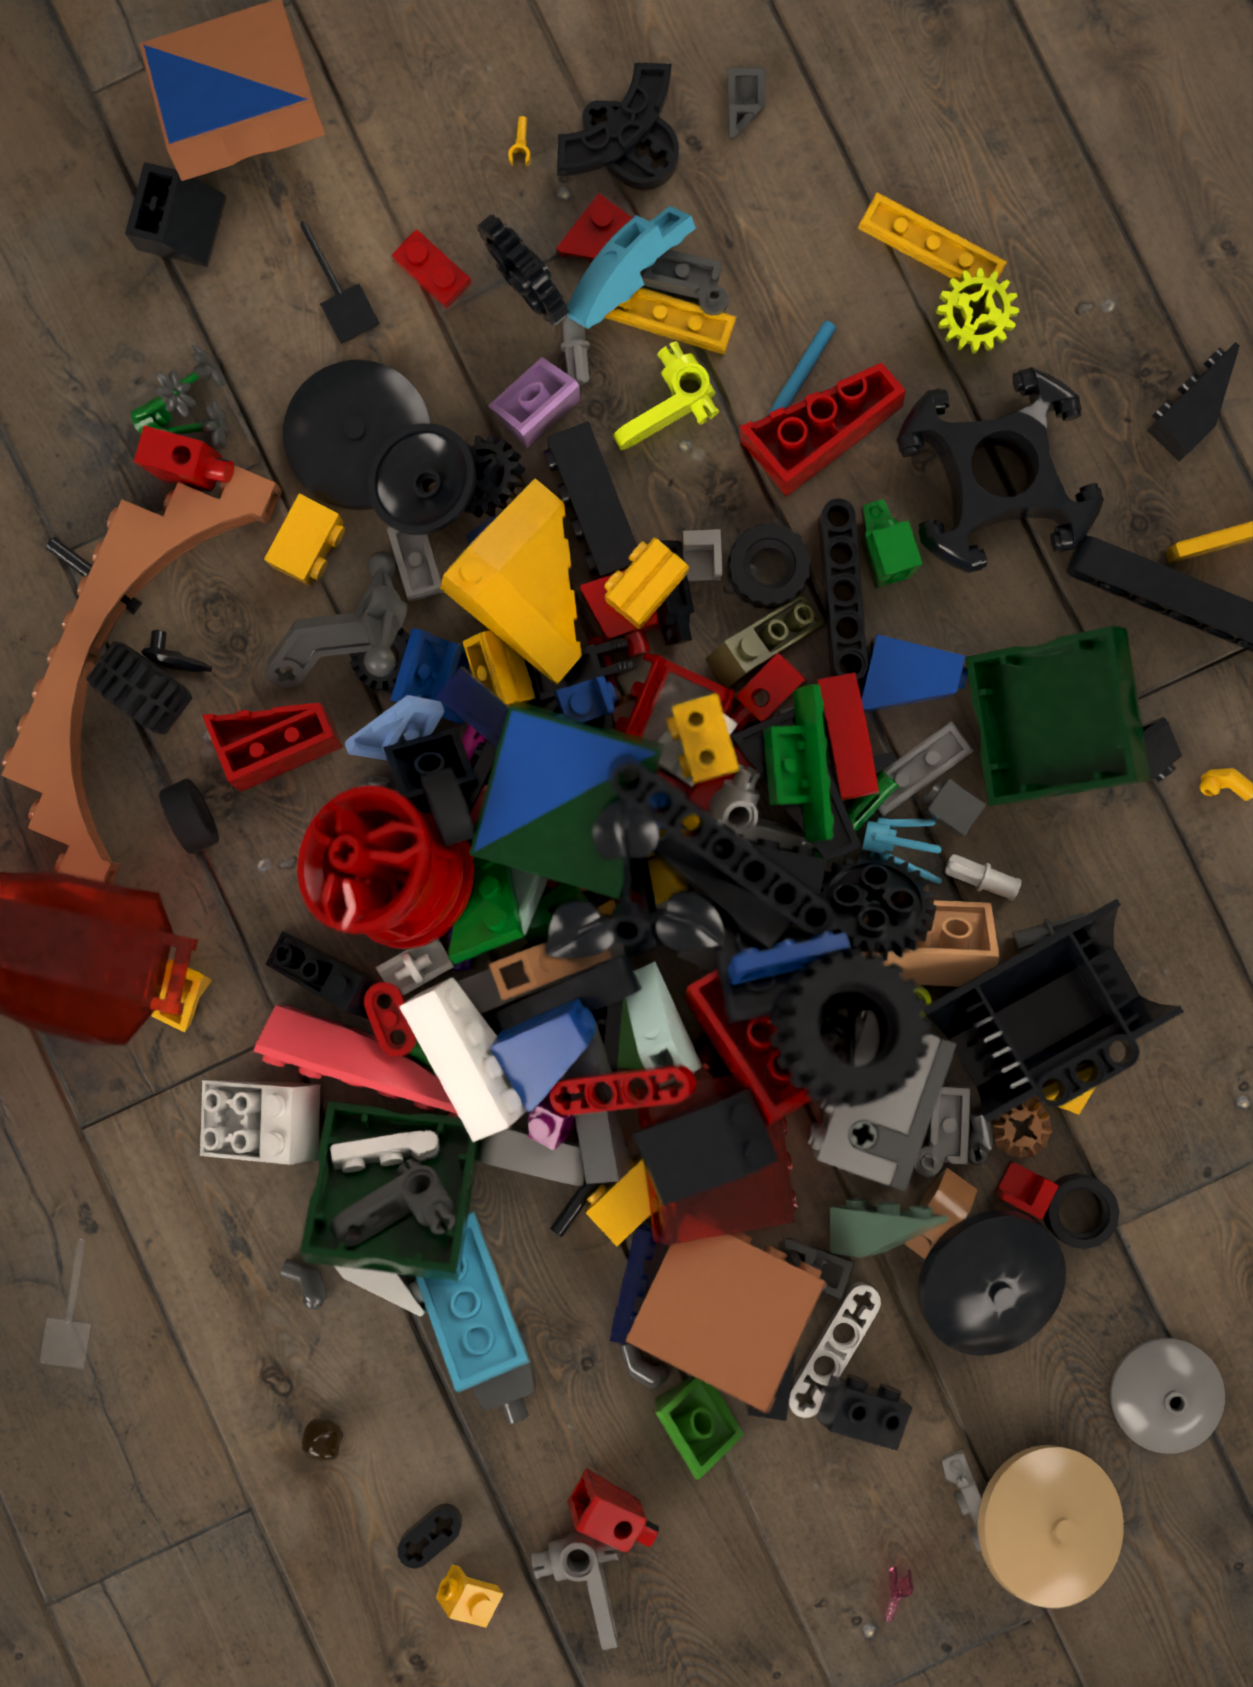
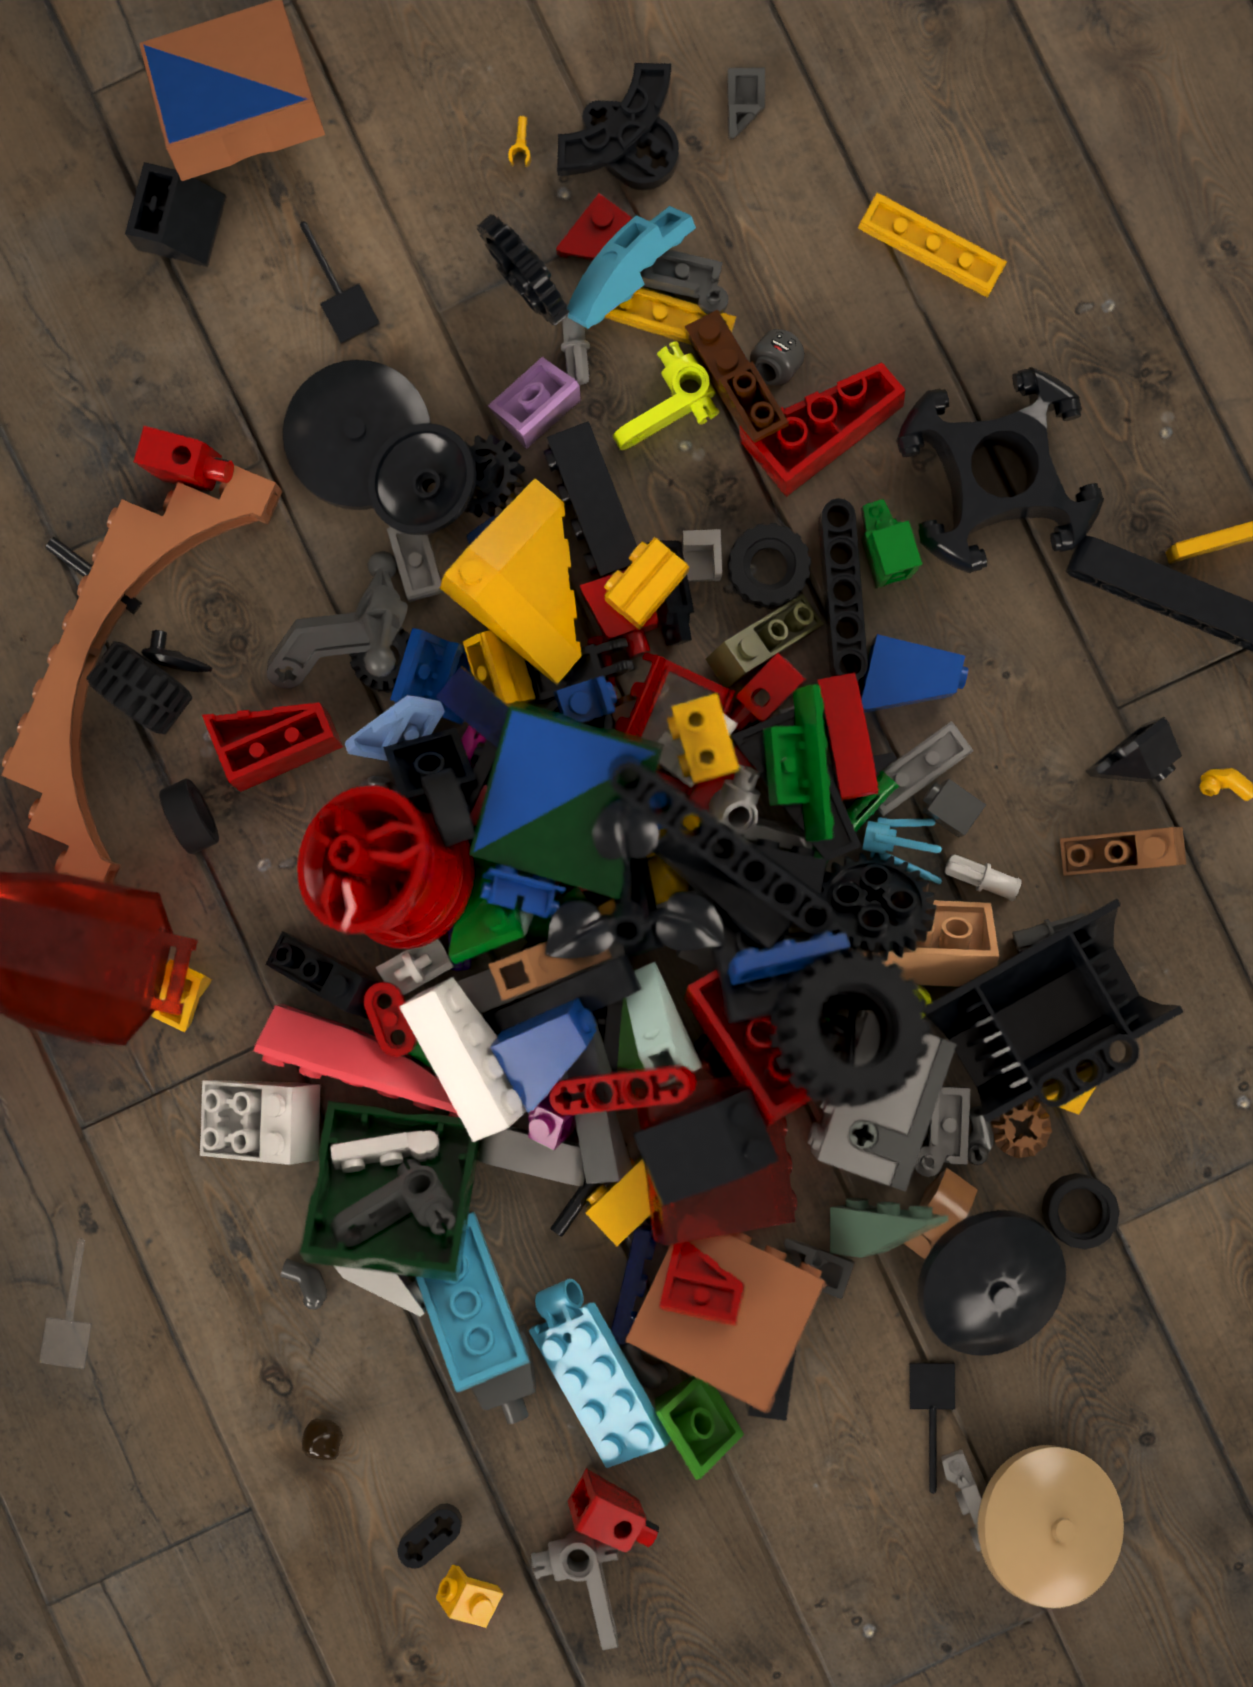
dark grey plant [131,345,230,449] -> none
yellow brick [264,493,345,587] -> none
red plate [391,229,472,309] -> none
dark azure bar [767,320,837,416] -> none
white beam [789,1282,881,1418] -> none
black brick [816,1374,913,1451] -> none
clear pink hand [884,1566,913,1622] -> none
neon yellow gear [936,268,1019,354] -> none
dark green tile [965,626,1151,806] -> none
red panel [994,1161,1059,1220] -> none
light grey dish [1110,1337,1225,1454] -> none
black slope [1147,342,1240,461] -> none
none -> blue hinge [480,865,565,918]
none -> medium azure hinge [528,1278,671,1468]
none -> red wing [659,1233,745,1326]
none -> reddish brown slope [685,309,789,443]
none -> dark grey head [750,329,805,386]
none -> black piece [909,1363,955,1494]
none -> medium nougat slope [1060,827,1186,876]

